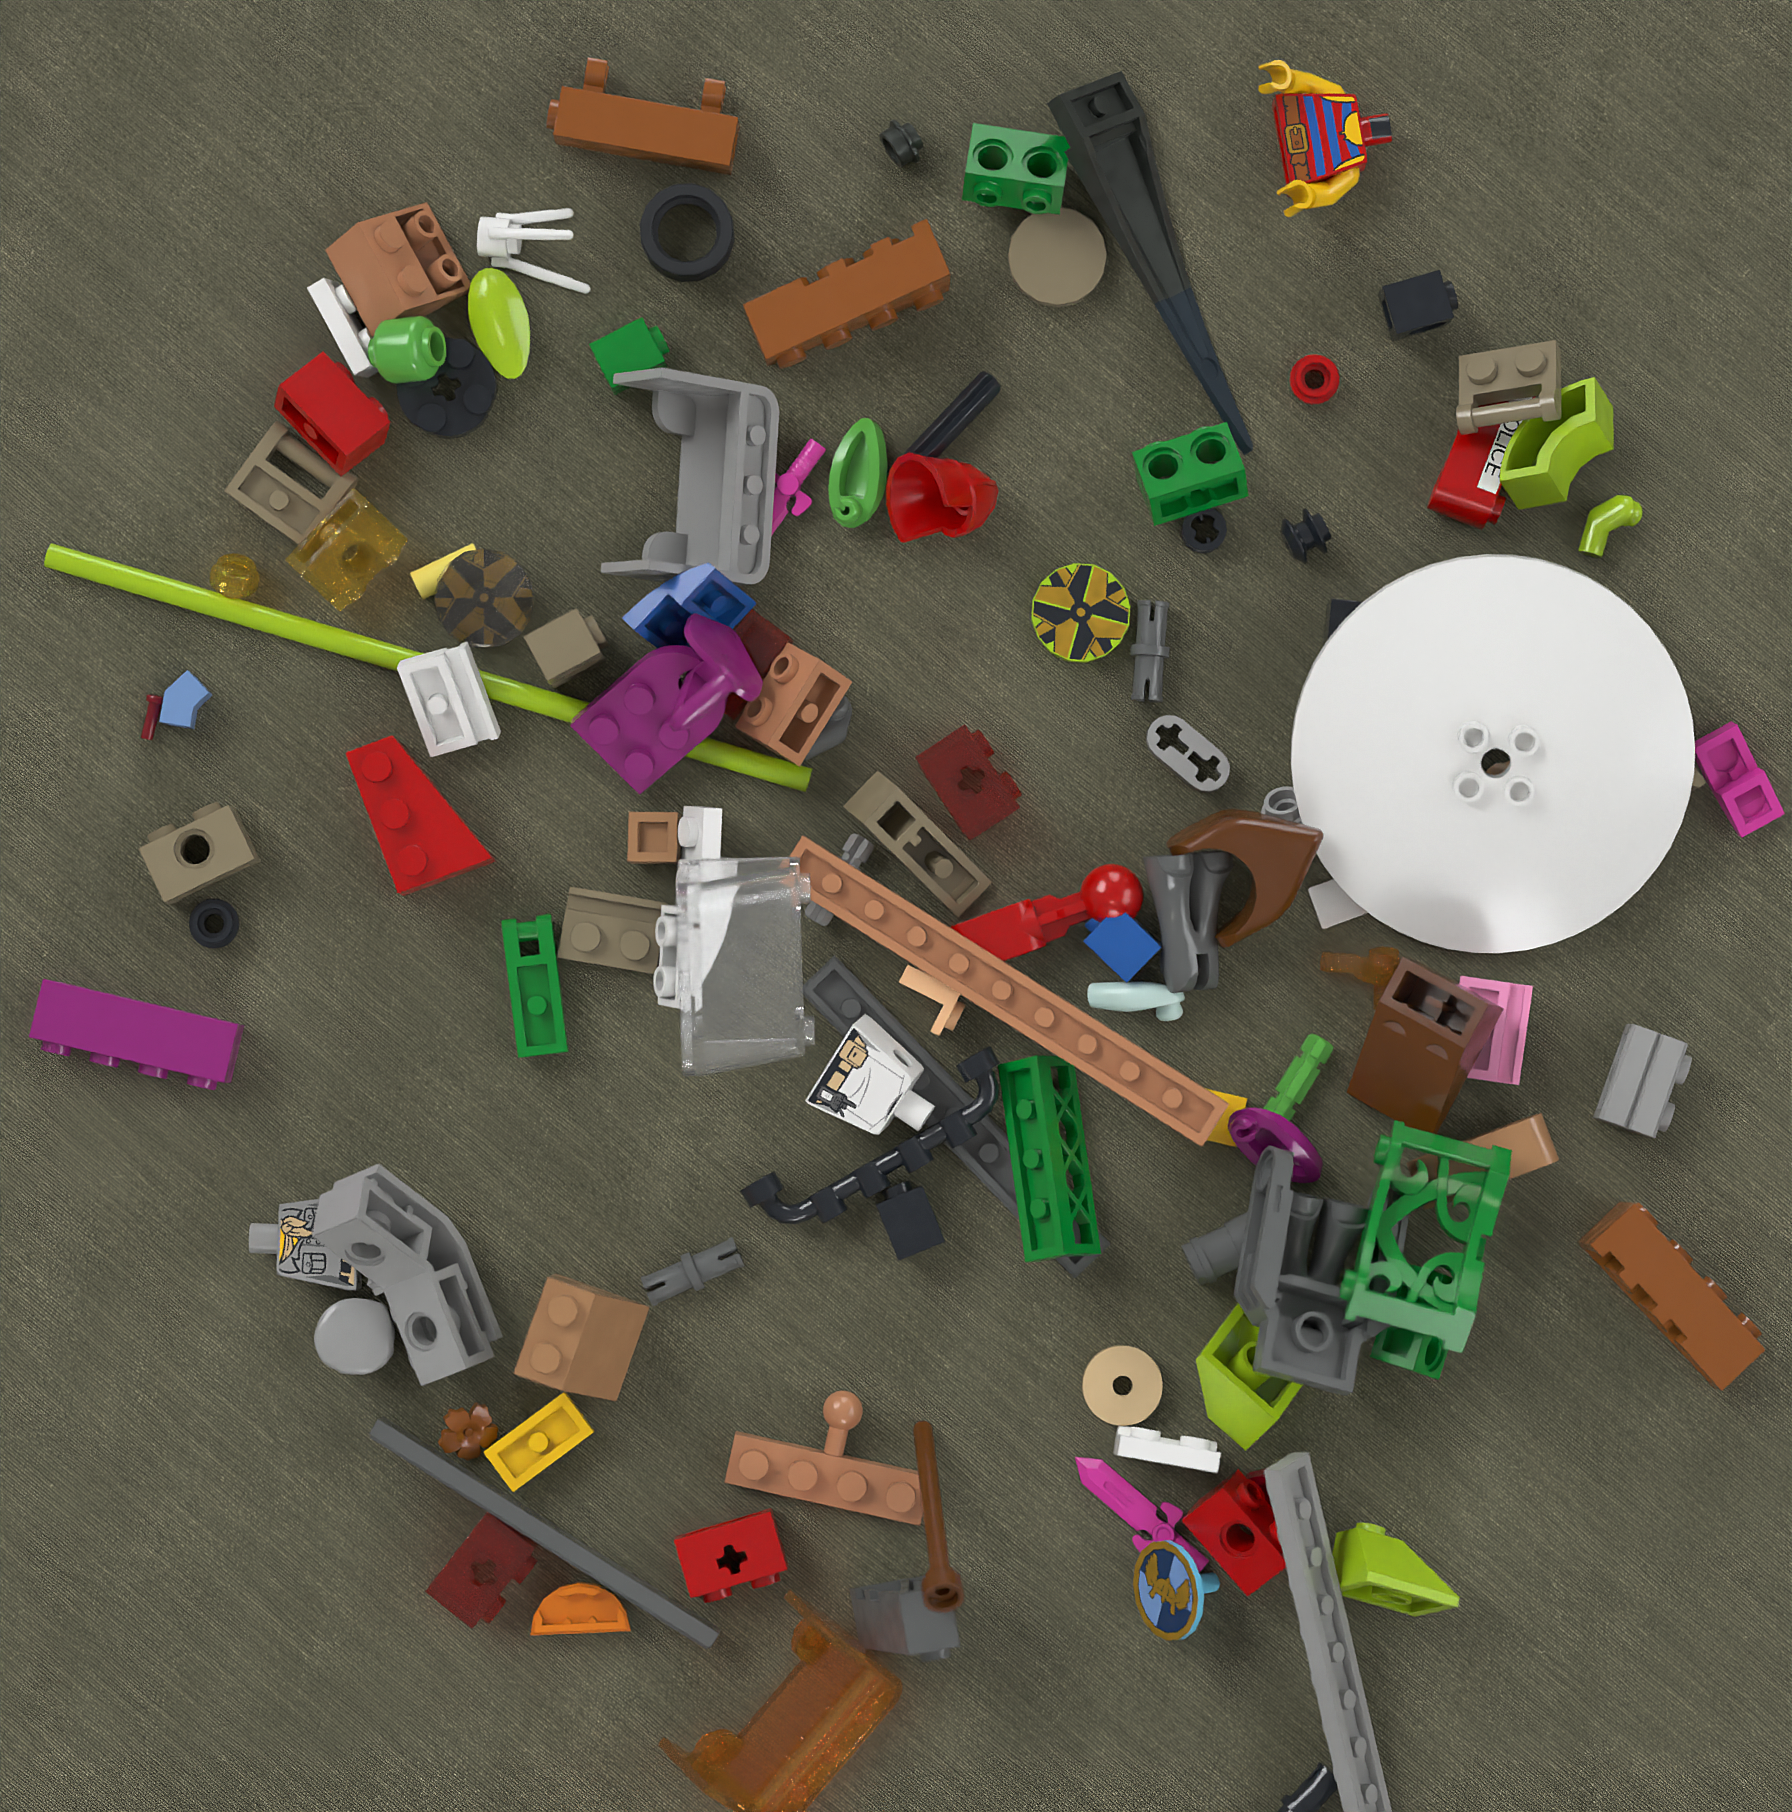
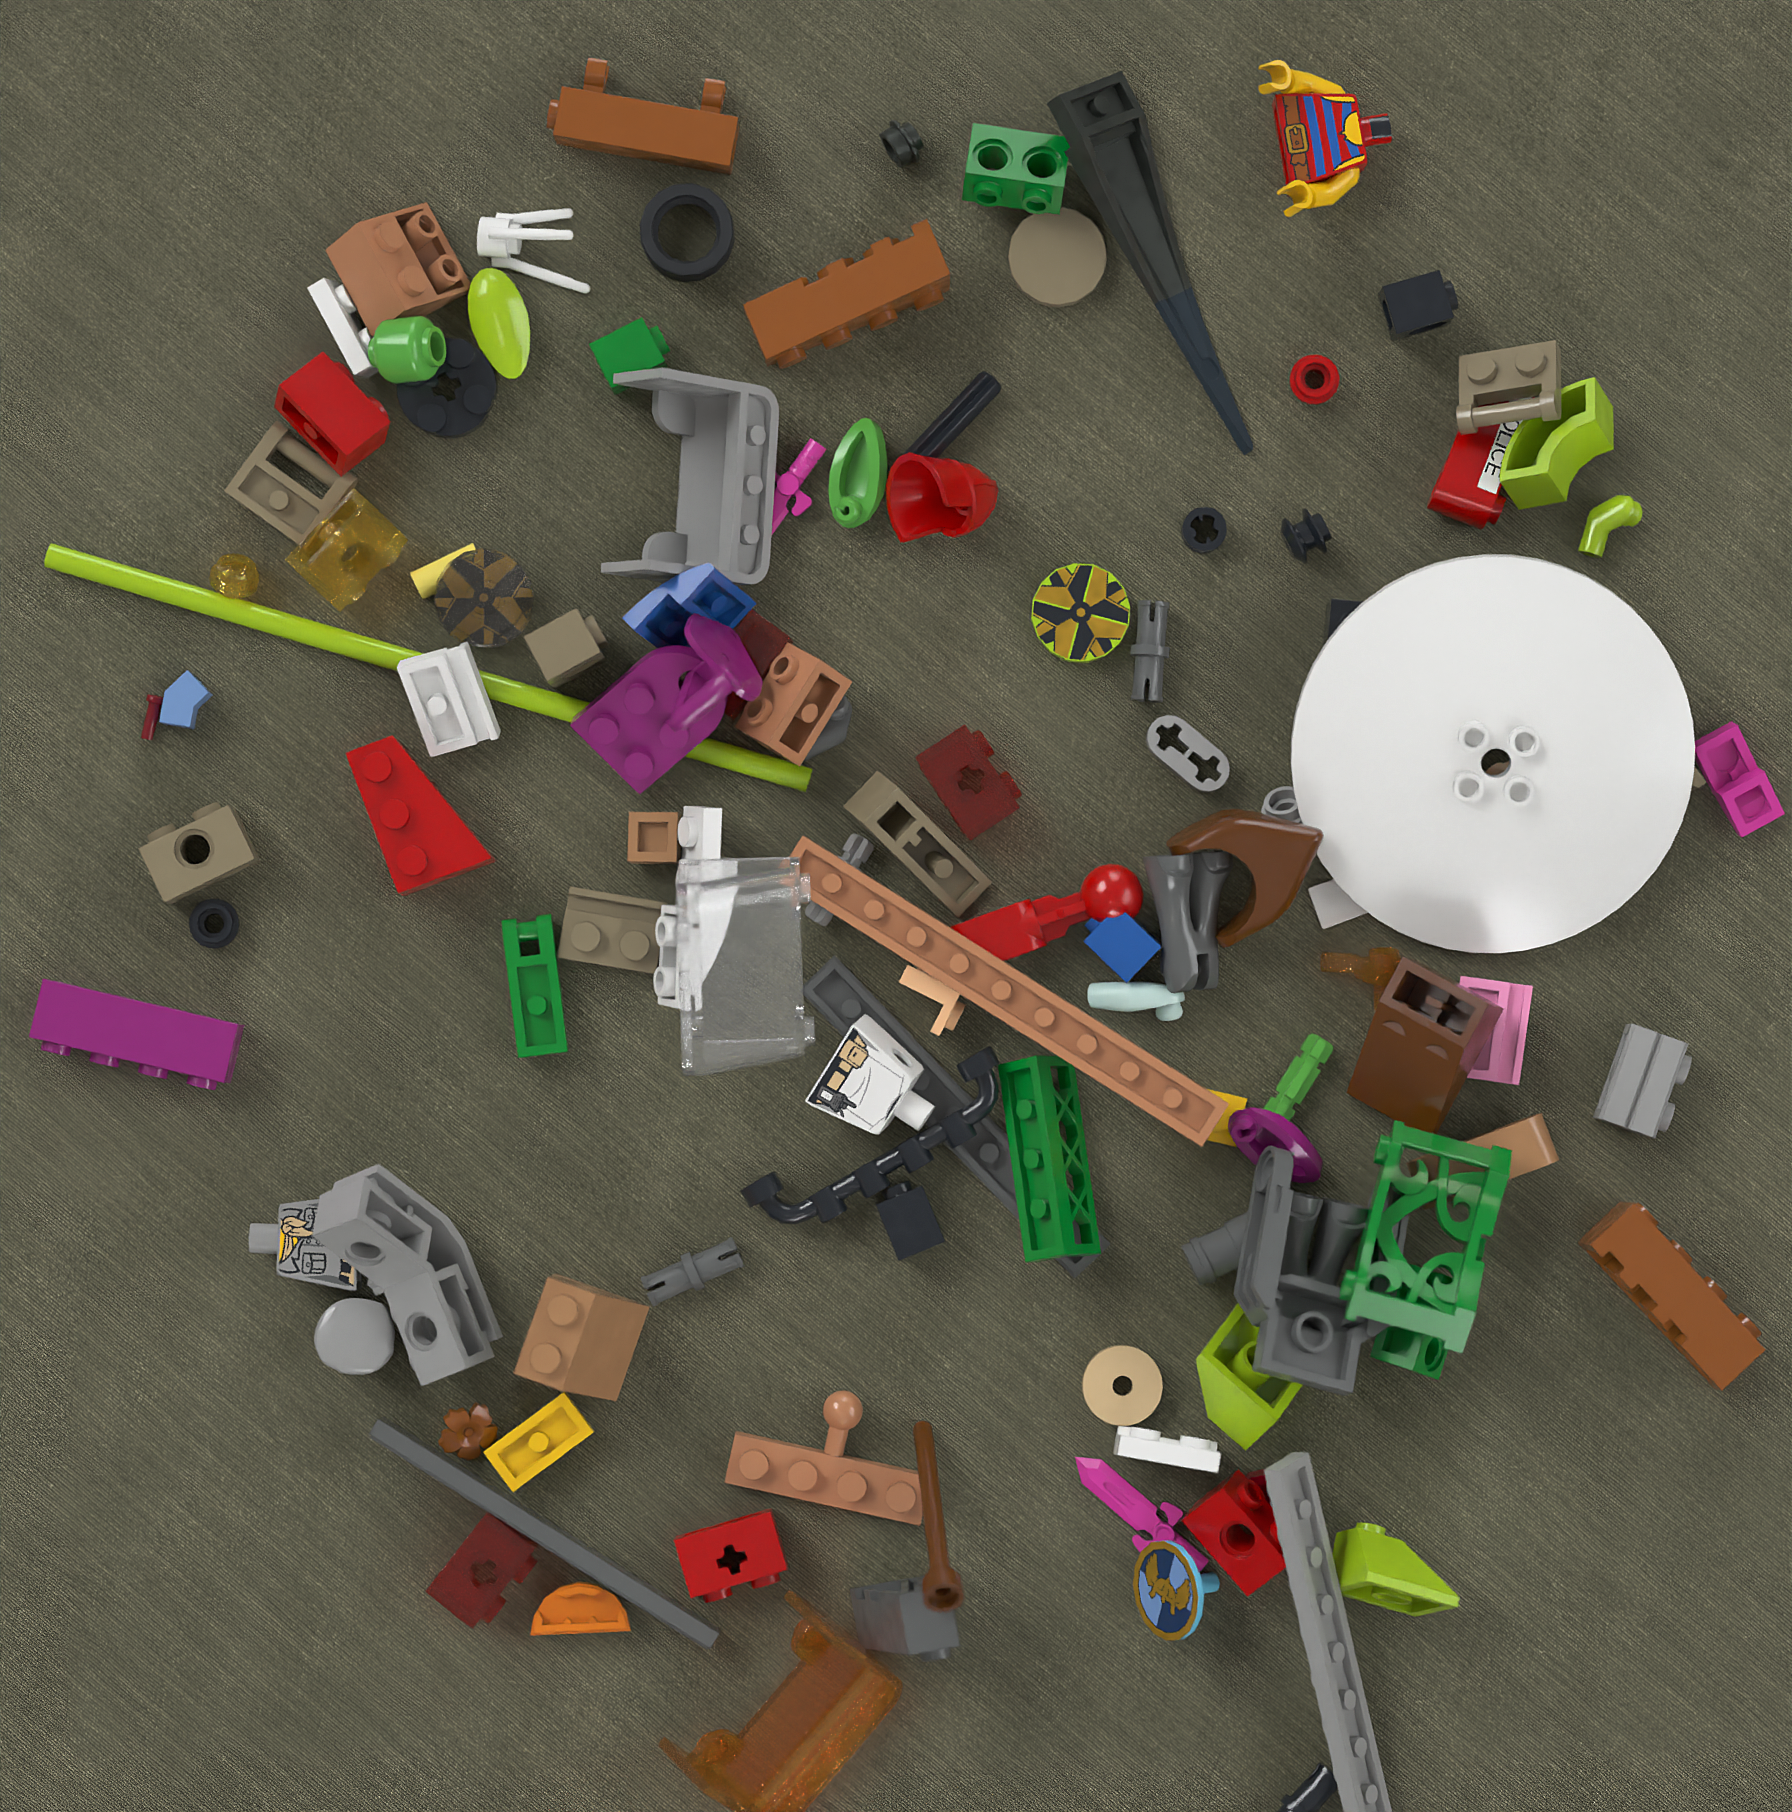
green brick [1132,422,1249,526] -> none

